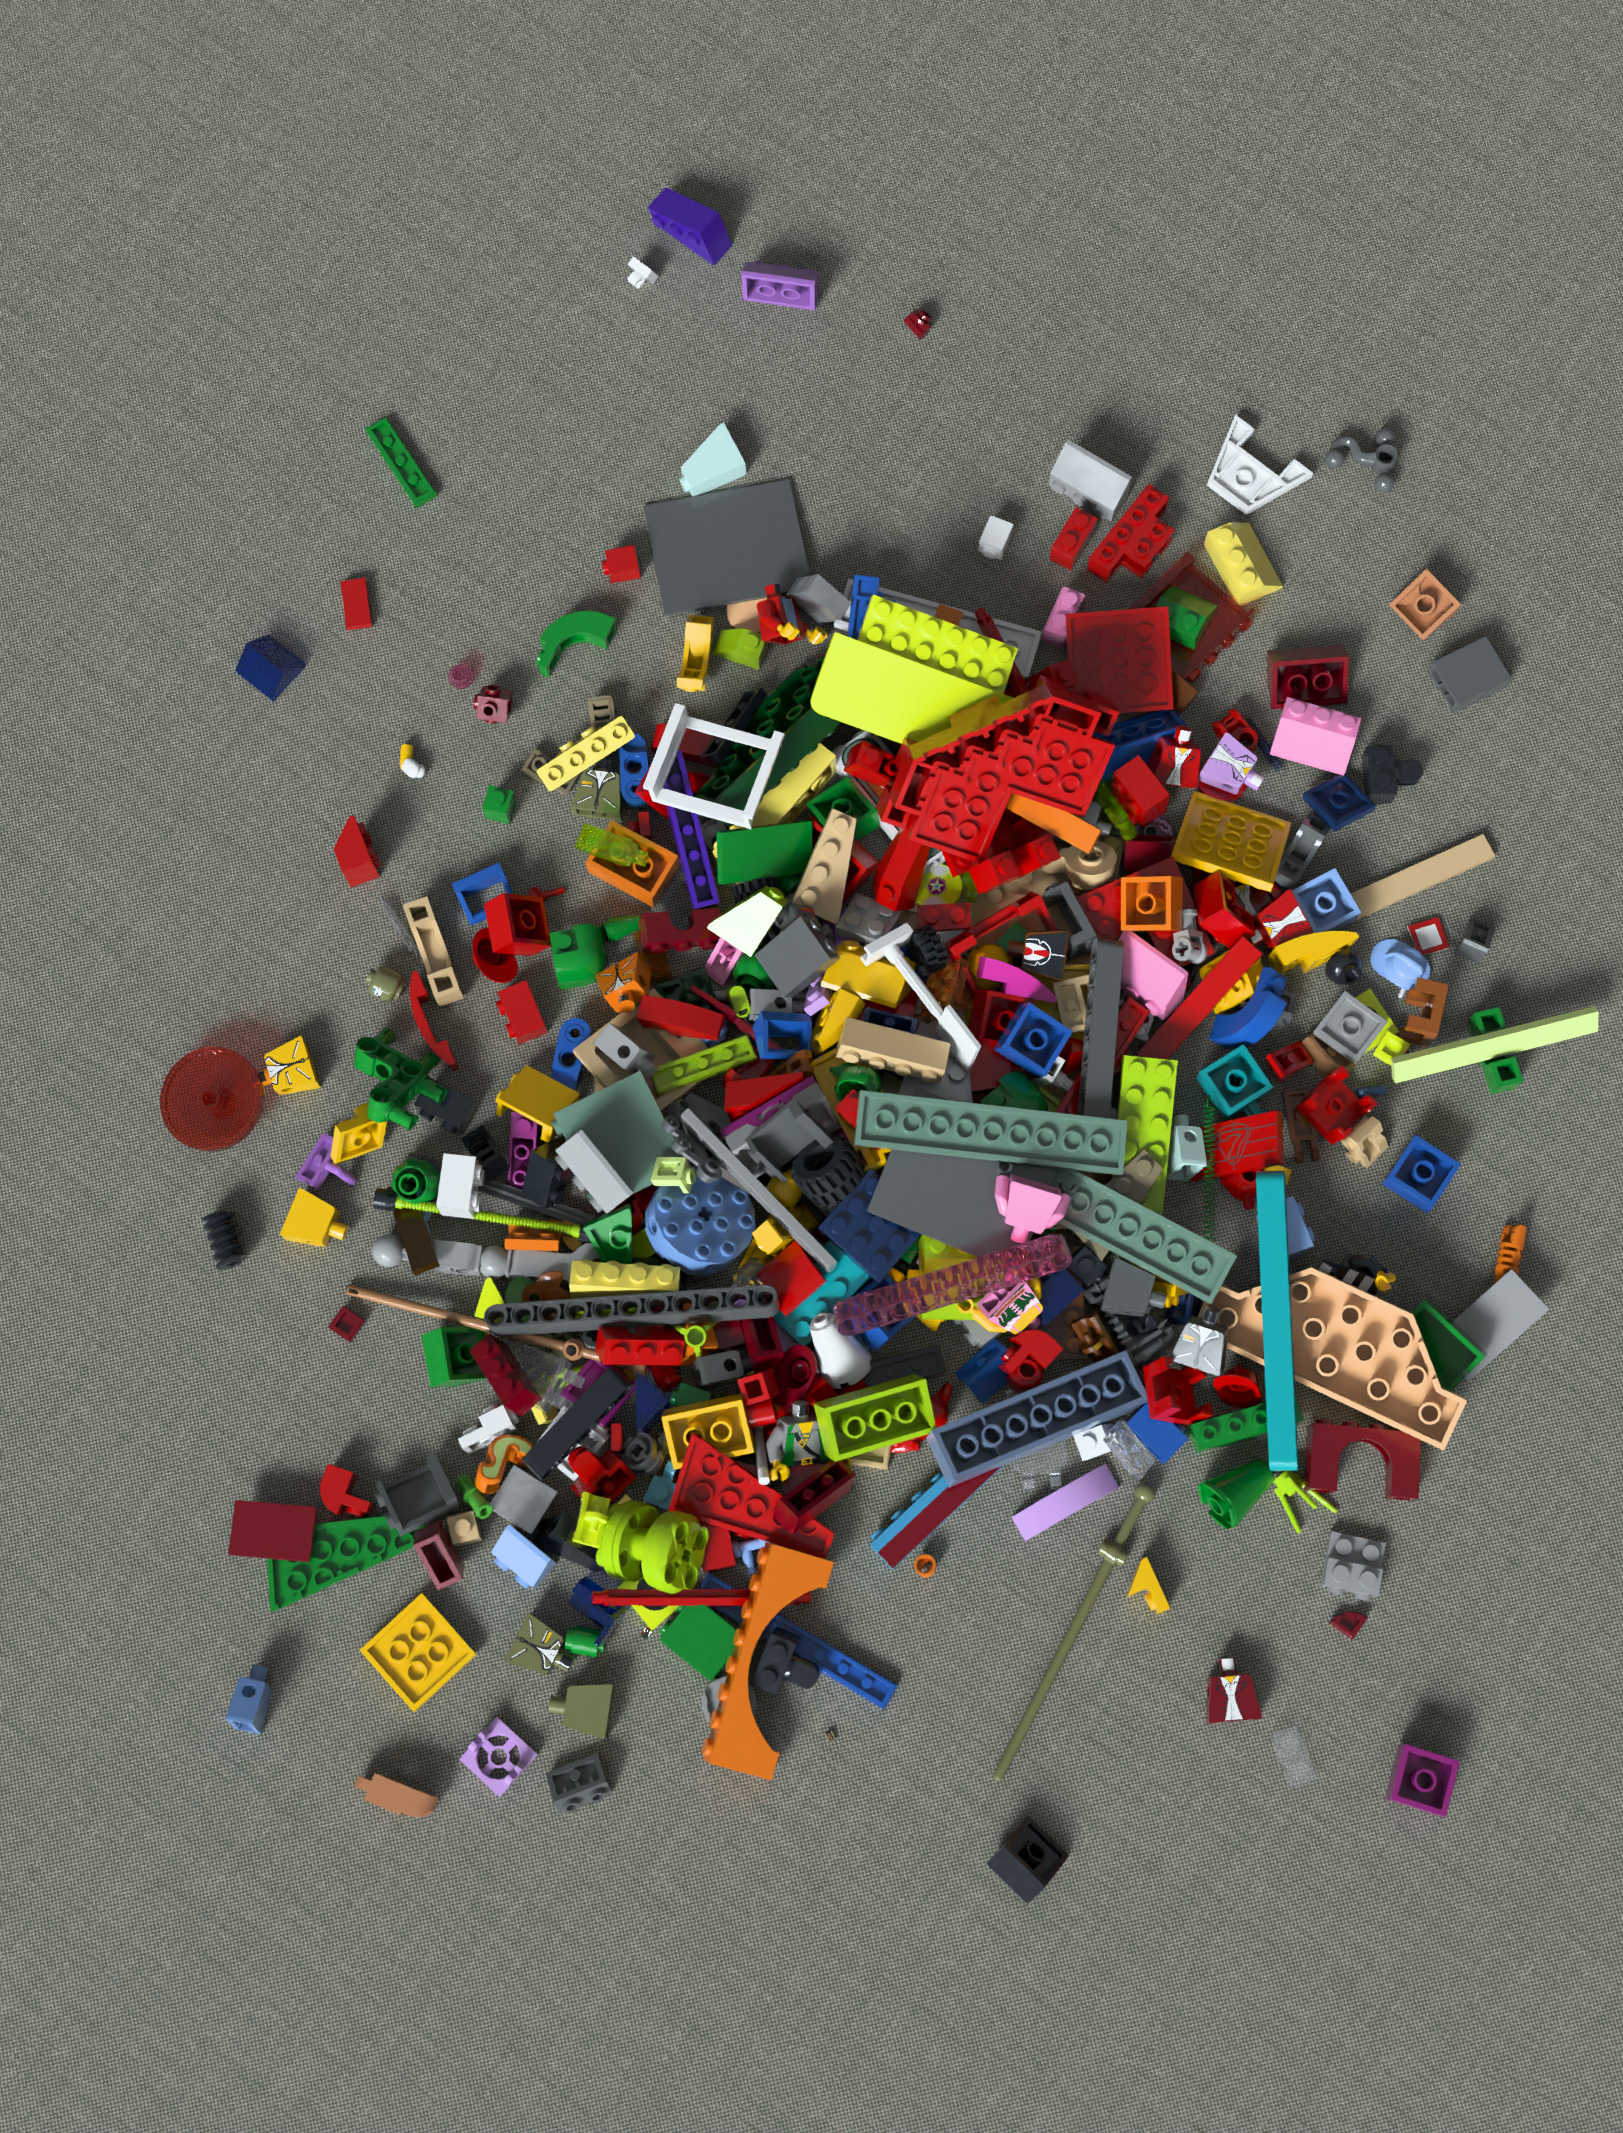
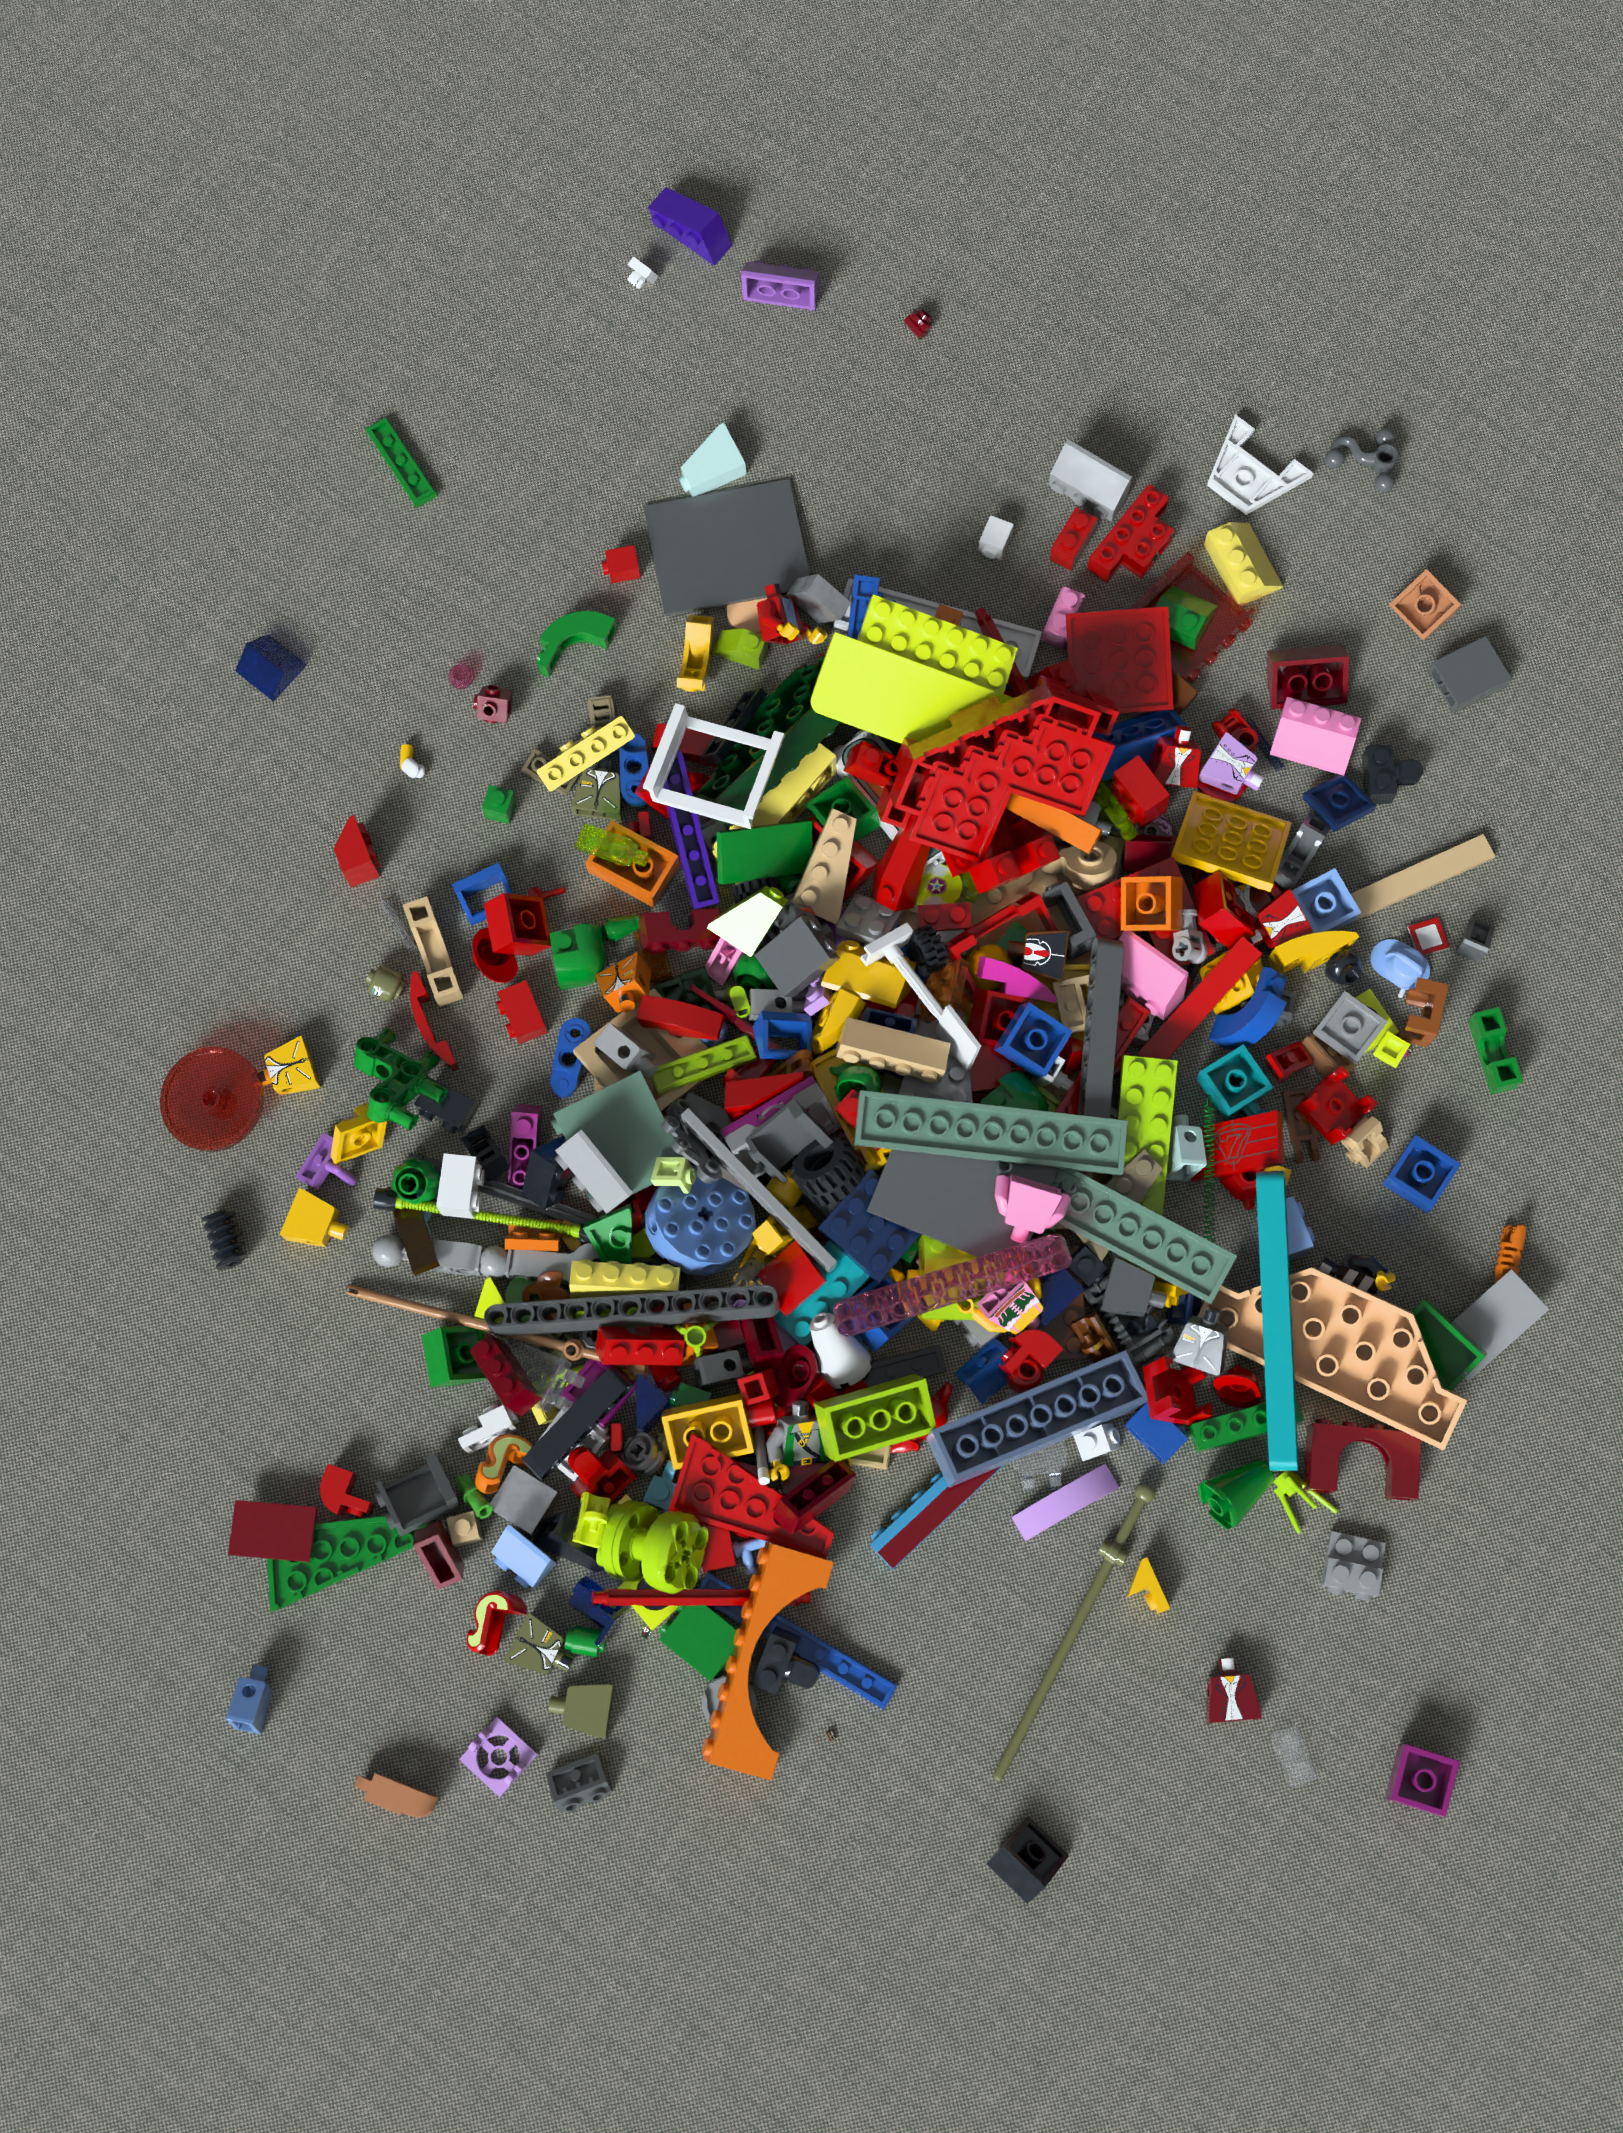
dark red tile [328,1305,366,1343] -> none
red tile [341,578,372,631] -> none
yellow plate [360,1593,477,1712] -> none
yellow panel [495,1065,580,1143] -> none
orange hinge [914,1554,937,1578] -> none
clear plate [1103,1420,1155,1480] -> none
dark red tile [1329,1612,1368,1640] -> none
medium blue piece [1352,1084,1393,1098] -> none
yellowish green tile [1391,1006,1598,1083] -> none
none -> red animal [466,1590,527,1656]

